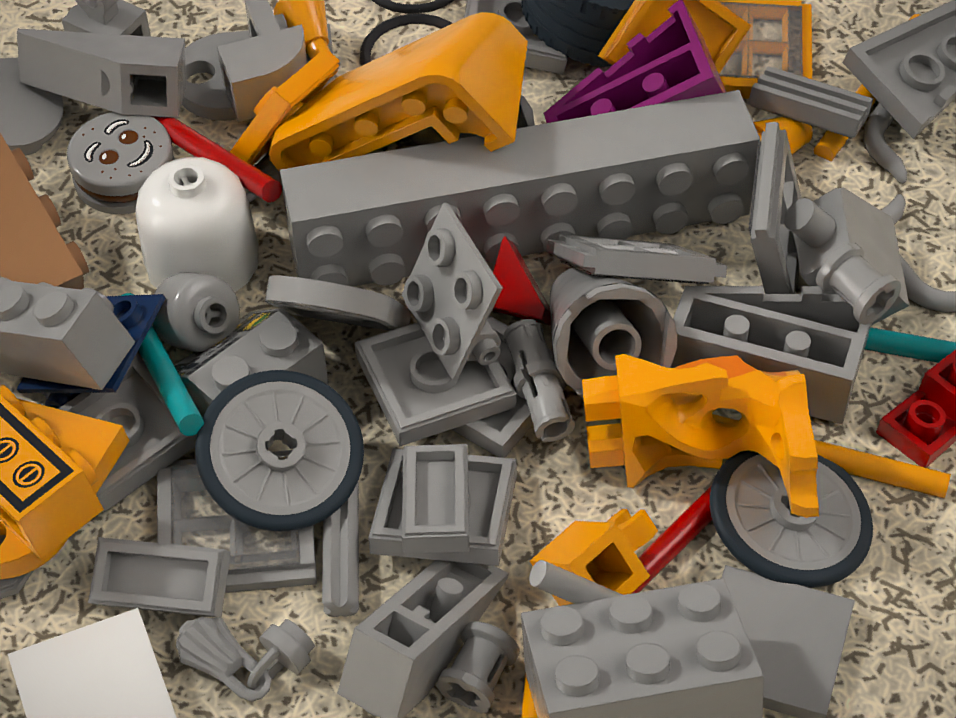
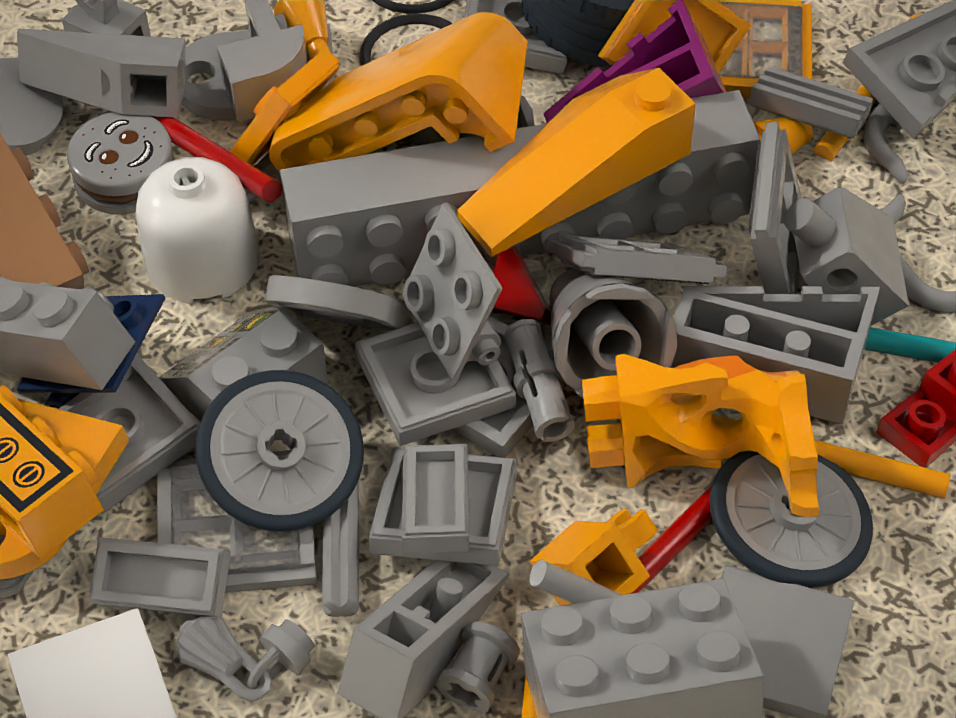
teal bar [121,293,204,436] -> none
light grey head [152,273,240,352] -> none
light grey bush [816,243,901,325] -> none
none -> light orange wedge [457,68,696,257]

